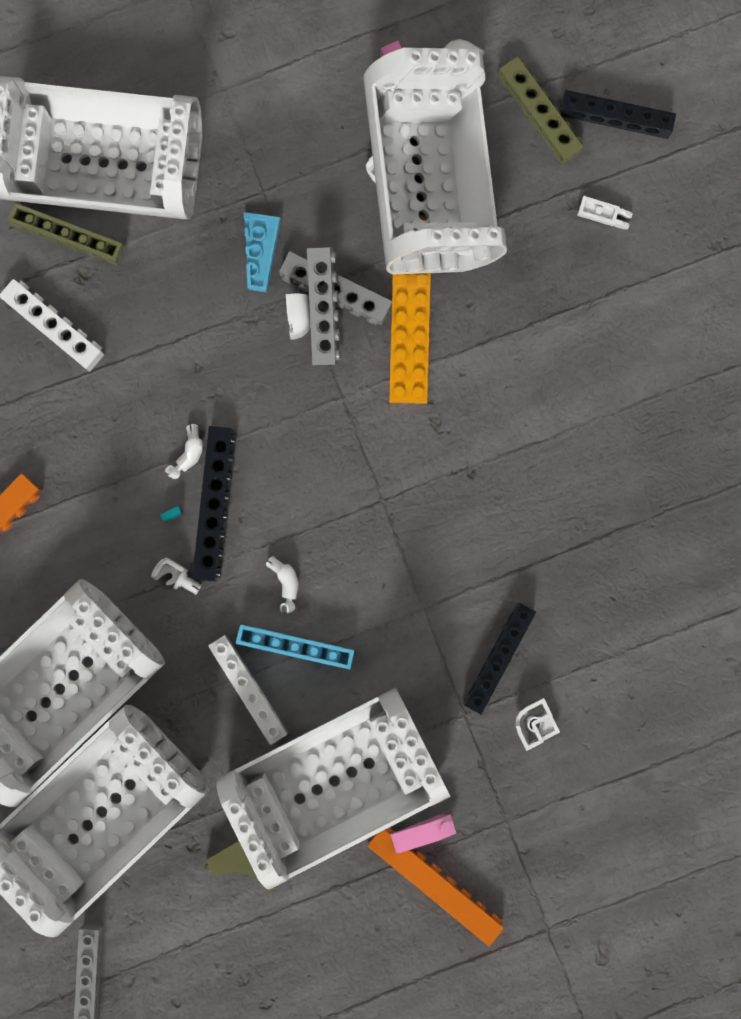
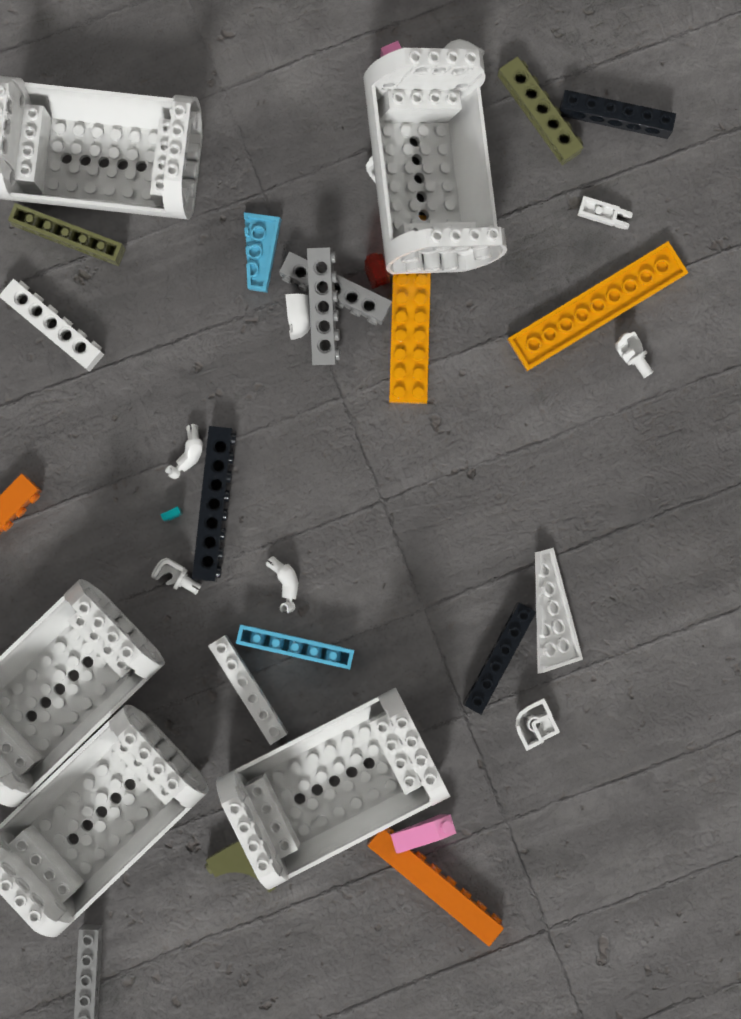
none -> clear red brick [365,253,390,289]
none -> light orange plate [507,241,688,371]
none -> white wing [535,548,583,674]
none -> white piece [615,331,654,378]

